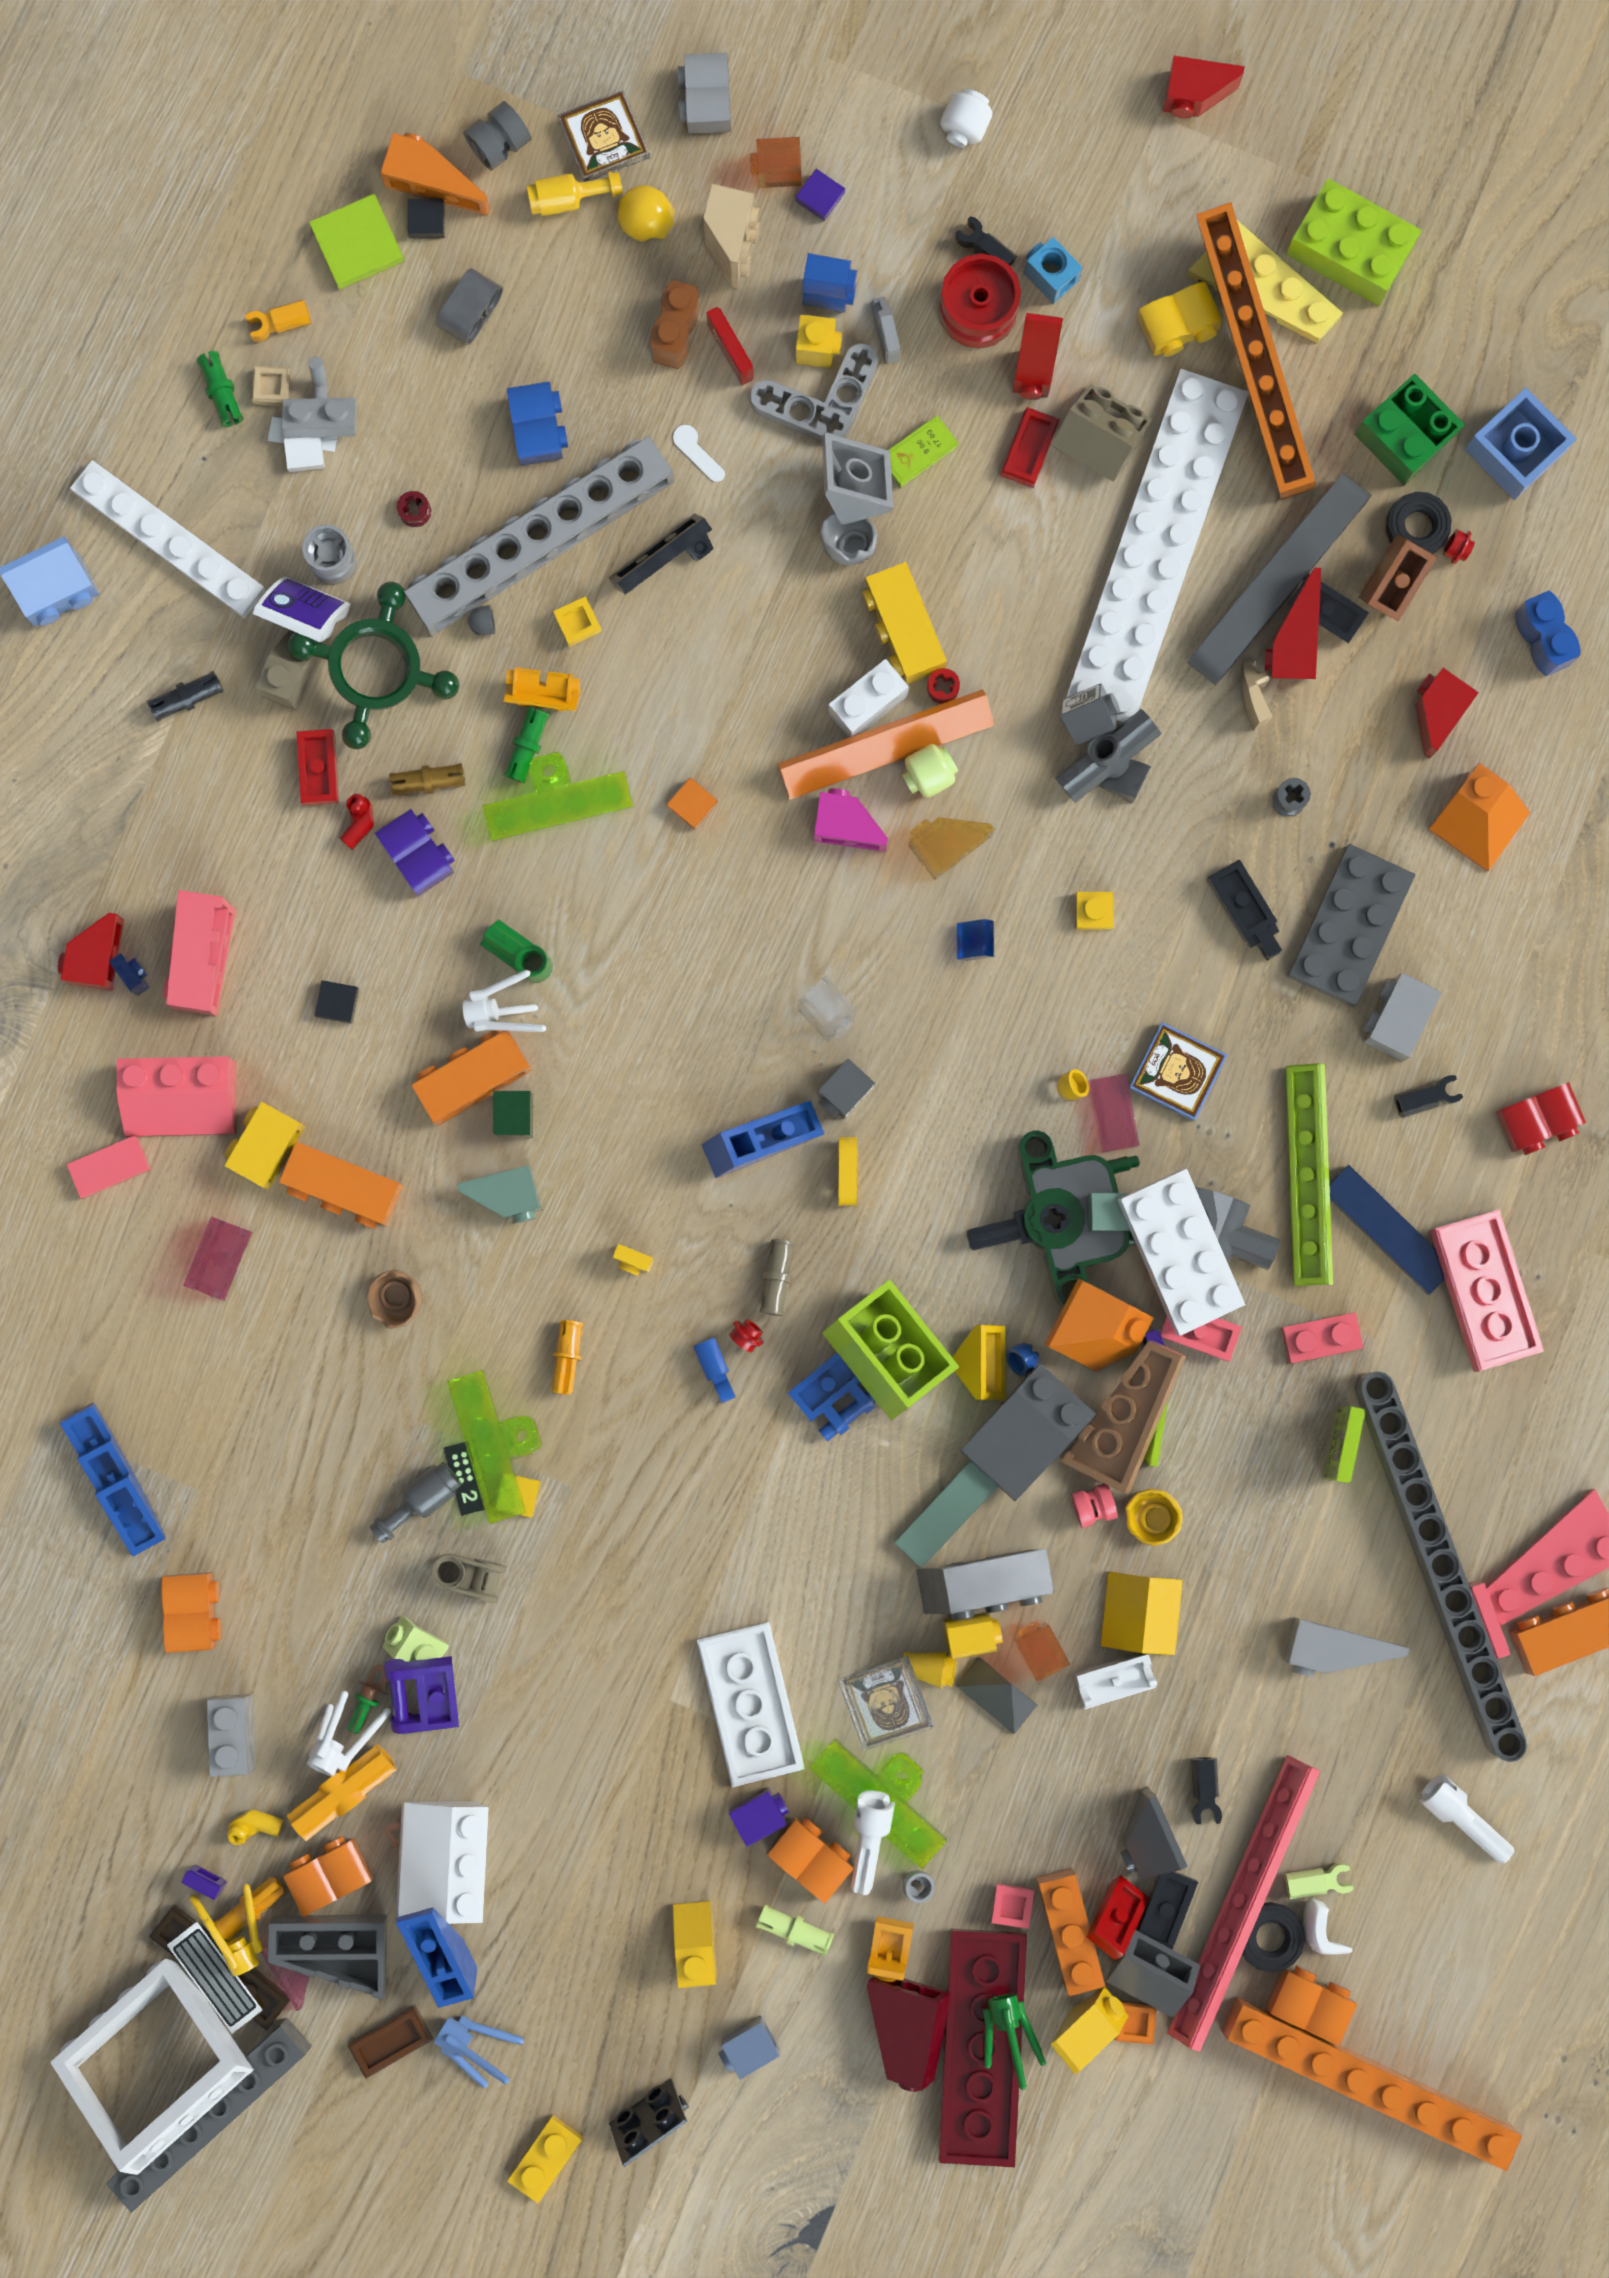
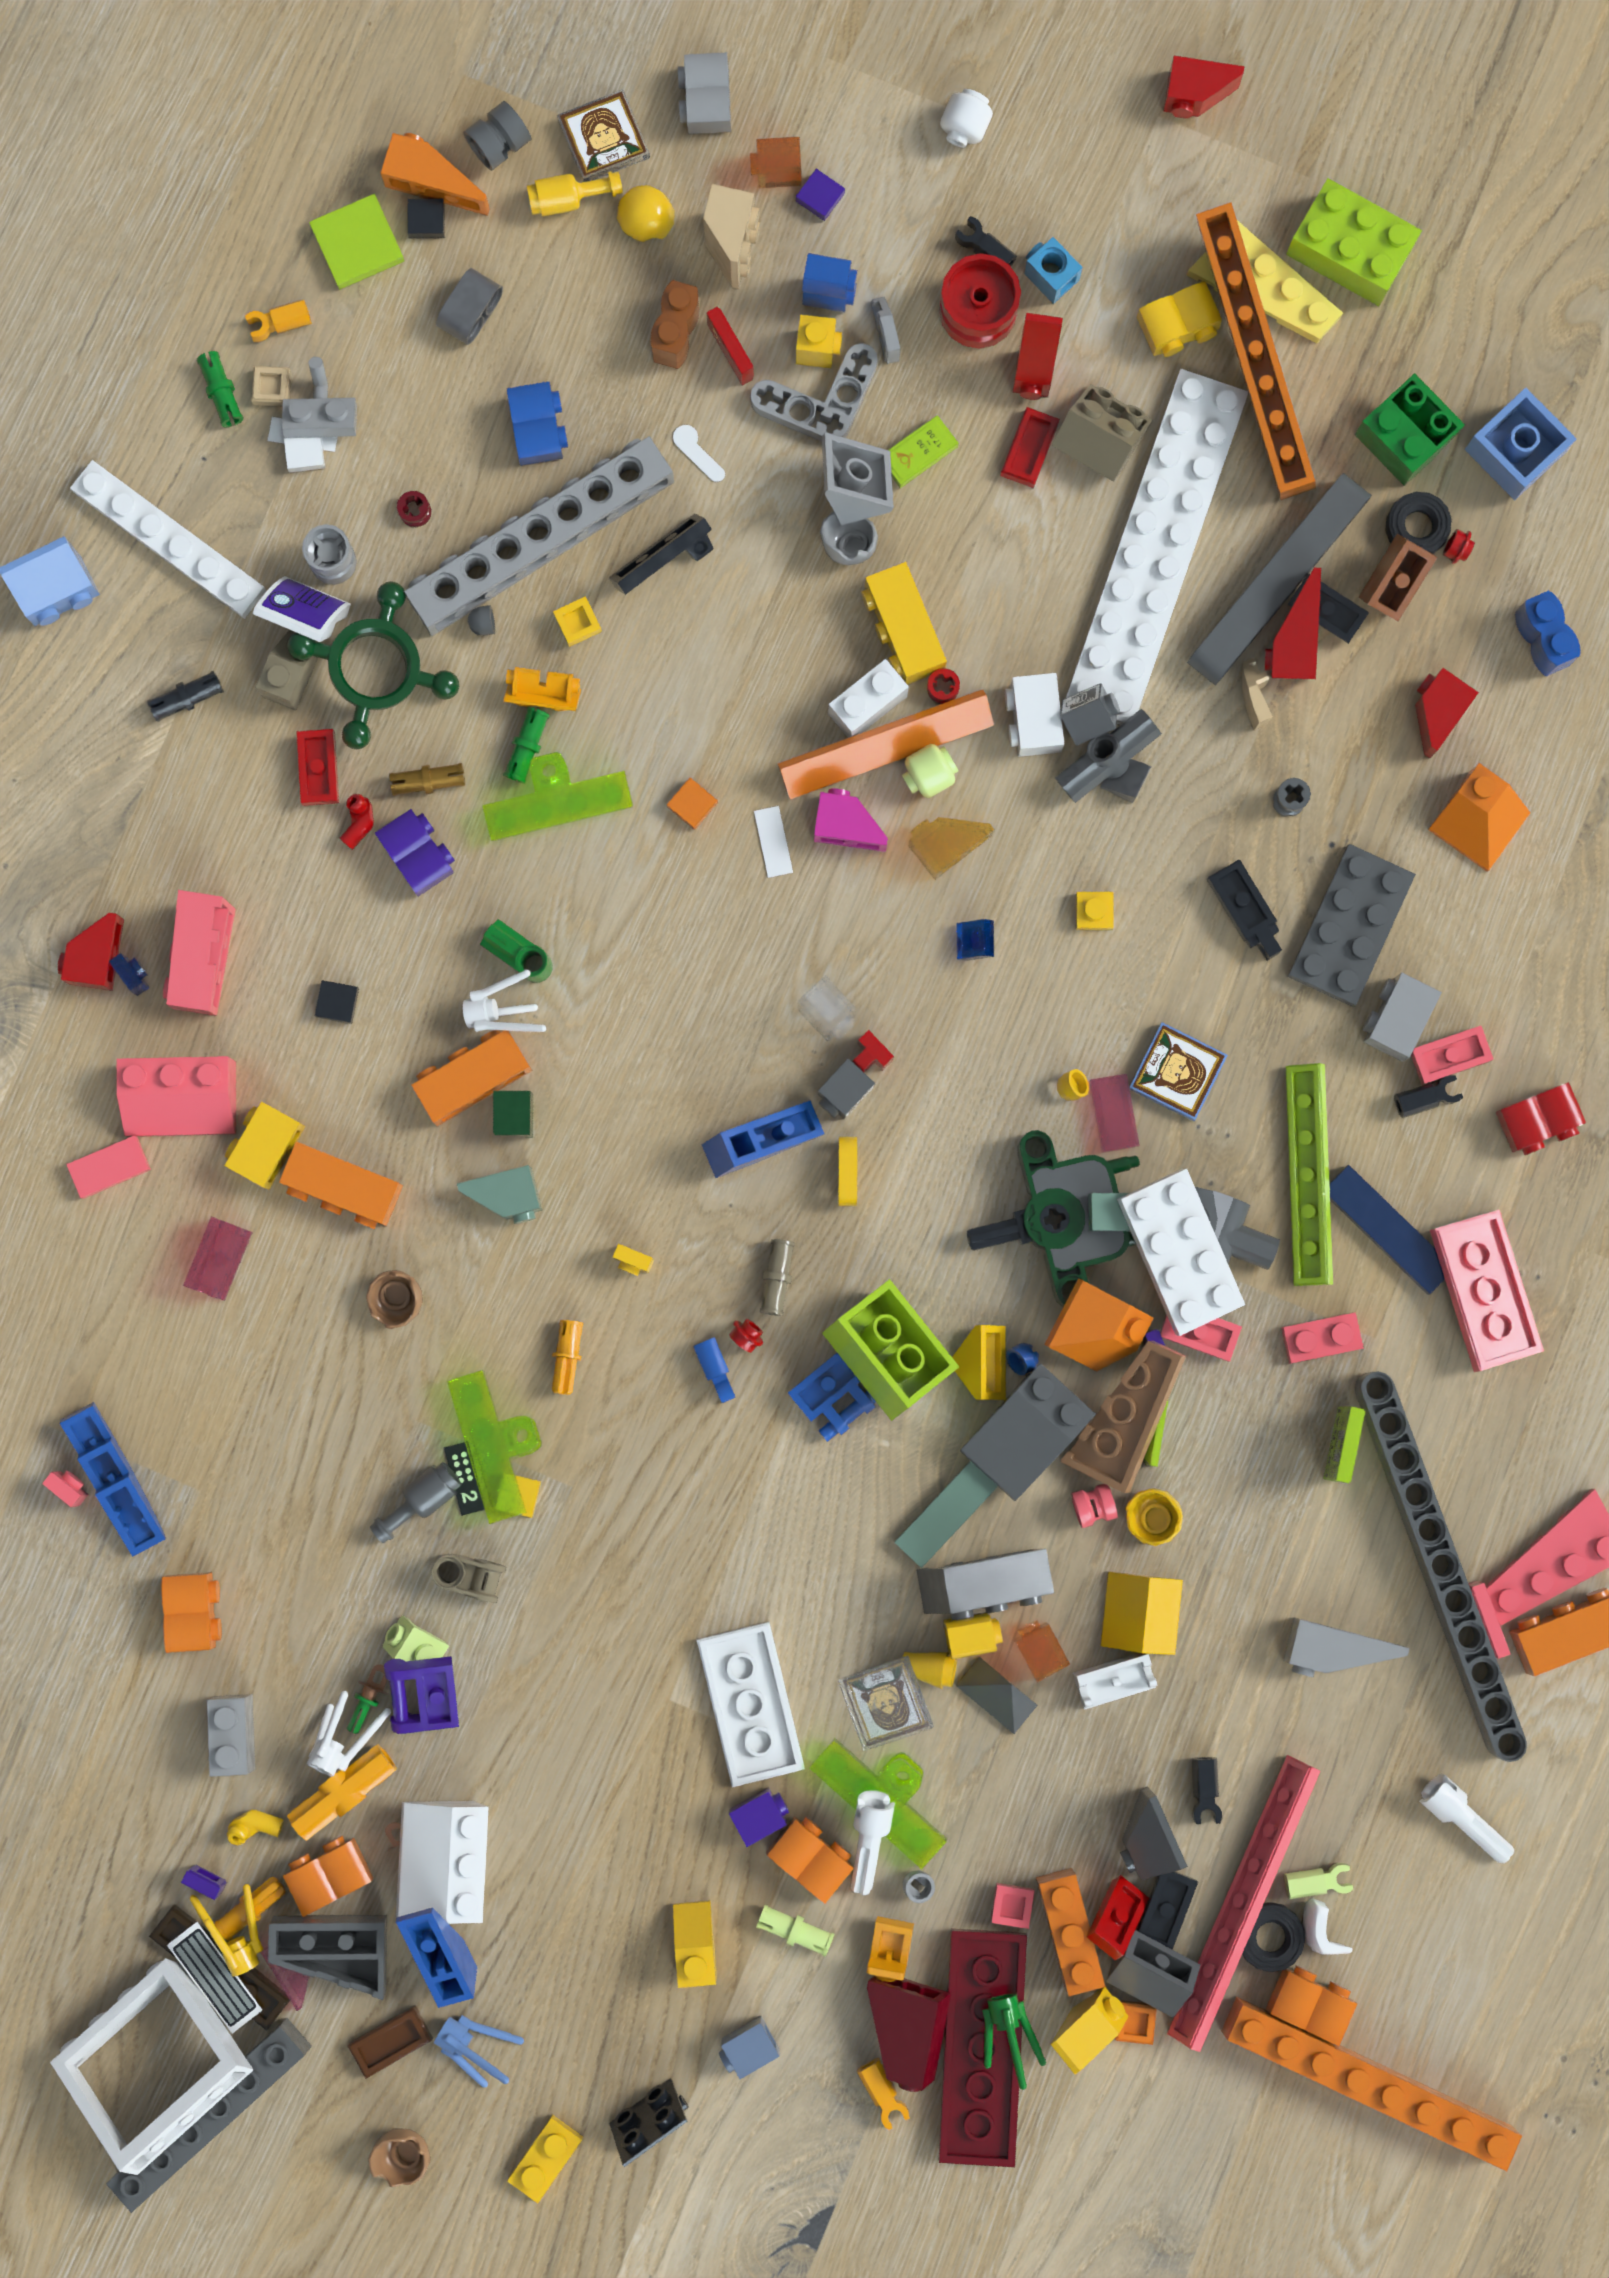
none -> coral plate [42,1470,89,1507]
none -> medium nougat hair [368,2128,431,2187]
none -> white sticker [754,806,793,878]
none -> red tile [852,1030,894,1072]
none -> light orange bar [856,2058,910,2130]
none -> white brick [1005,673,1064,757]
none -> coral plate [1411,1025,1494,1085]

